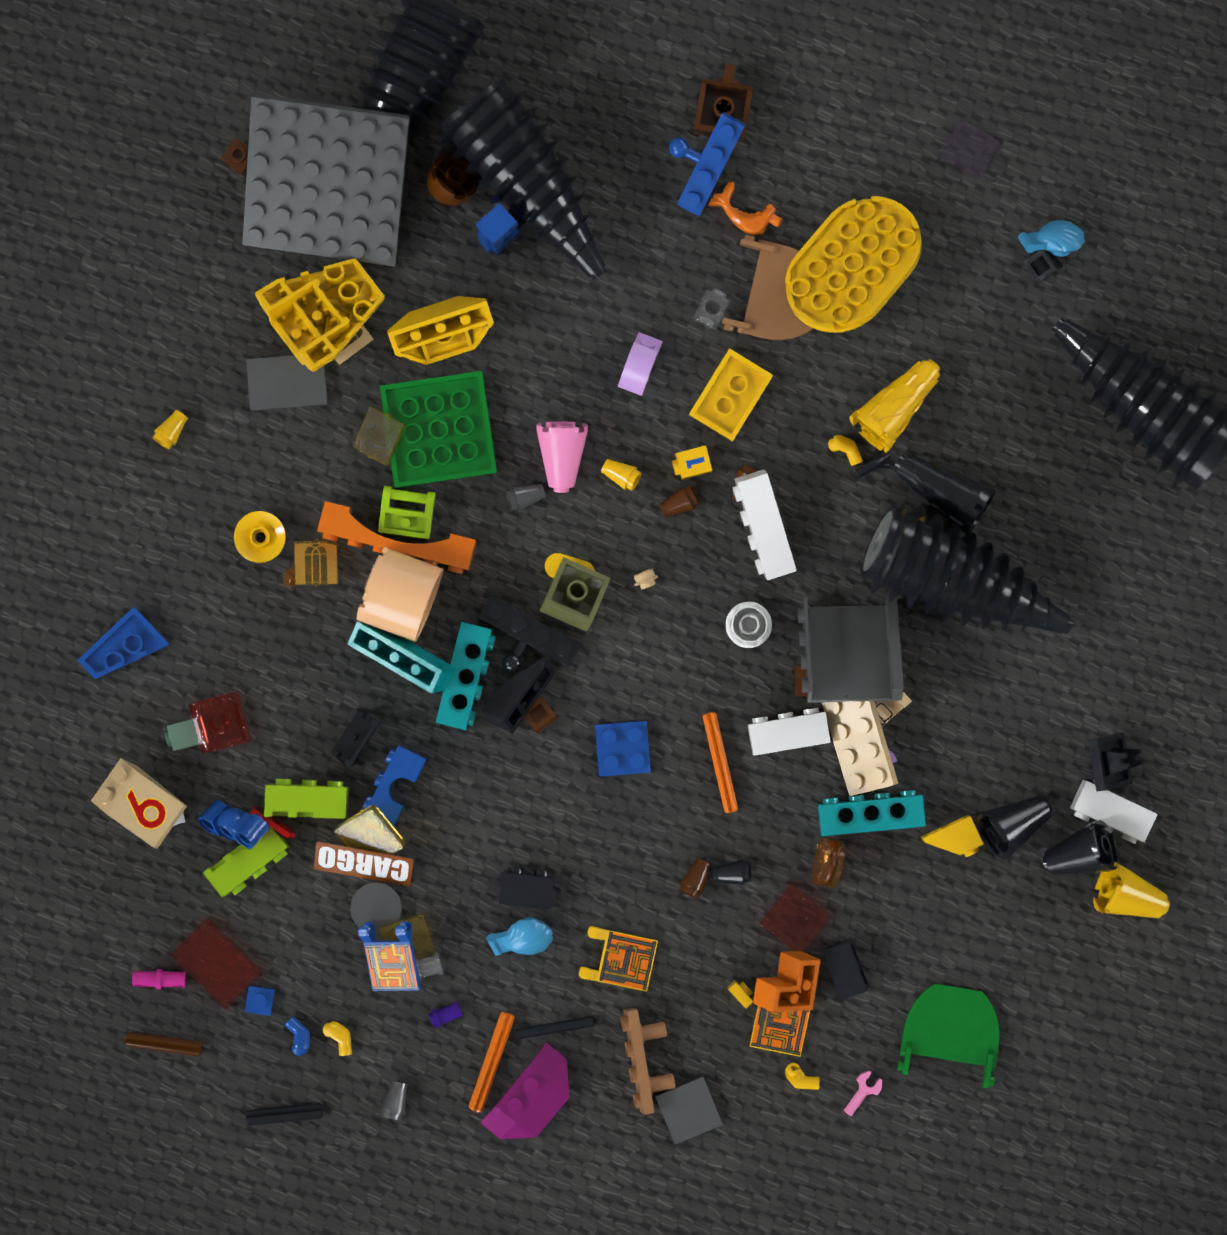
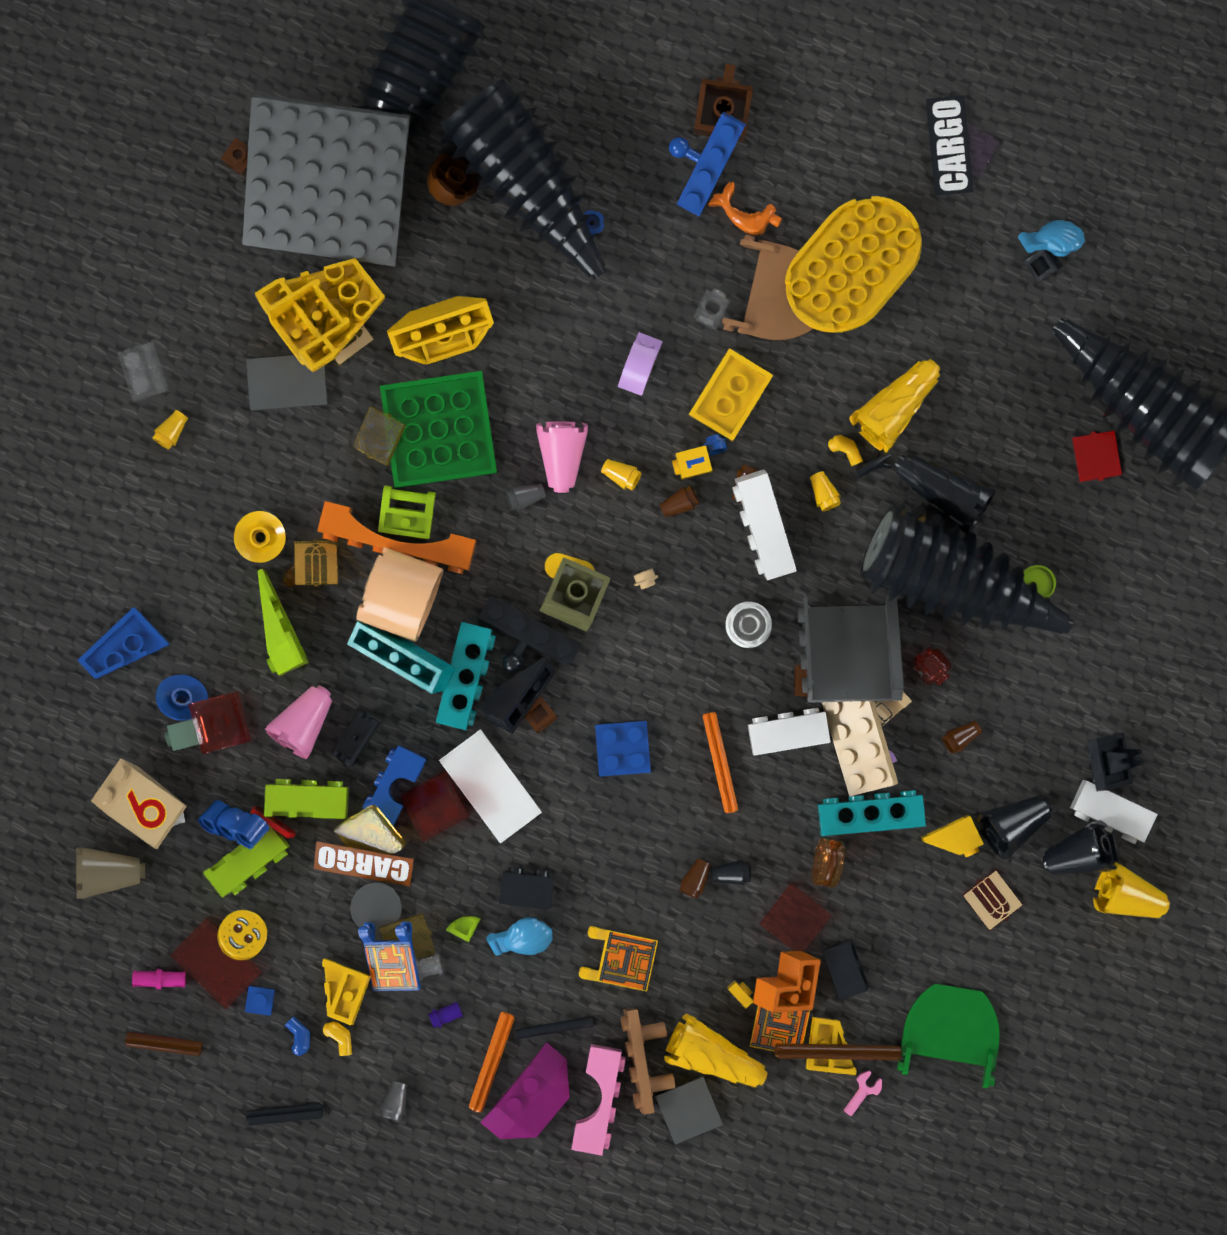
blue arch [476,203,520,255] -> none
yellow arm [785,1063,819,1090] -> none
none -> dark tan cone [76,847,145,899]
none -> clear plate [117,341,170,402]
none -> blue dish [155,675,208,721]
none -> yellow head [217,910,267,960]
none -> lime wedge [258,569,309,676]
none -> bright pink cone [265,685,332,759]
none -> yellow wing [322,958,371,1025]
none -> clear red slope [400,771,470,842]
none -> white tile [439,729,542,843]
none -> lime tile [446,916,481,942]
none -> bright pink arch [571,1044,626,1155]
none -> blue plate [583,210,604,235]
none -> yellow cone [664,1014,768,1088]
none -> blue plate [703,434,728,455]
none -> reddish brown axle [774,1043,901,1060]
none -> yellow wing [806,1017,857,1075]
none -> yellow cone [810,471,841,512]
none -> clear red head [913,647,952,686]
none -> sticker [926,95,973,196]
none -> reddish brown cone [942,720,982,754]
none -> piece [962,869,1023,931]
none -> lime piece [1024,565,1056,597]
none -> red piece [1072,431,1122,482]

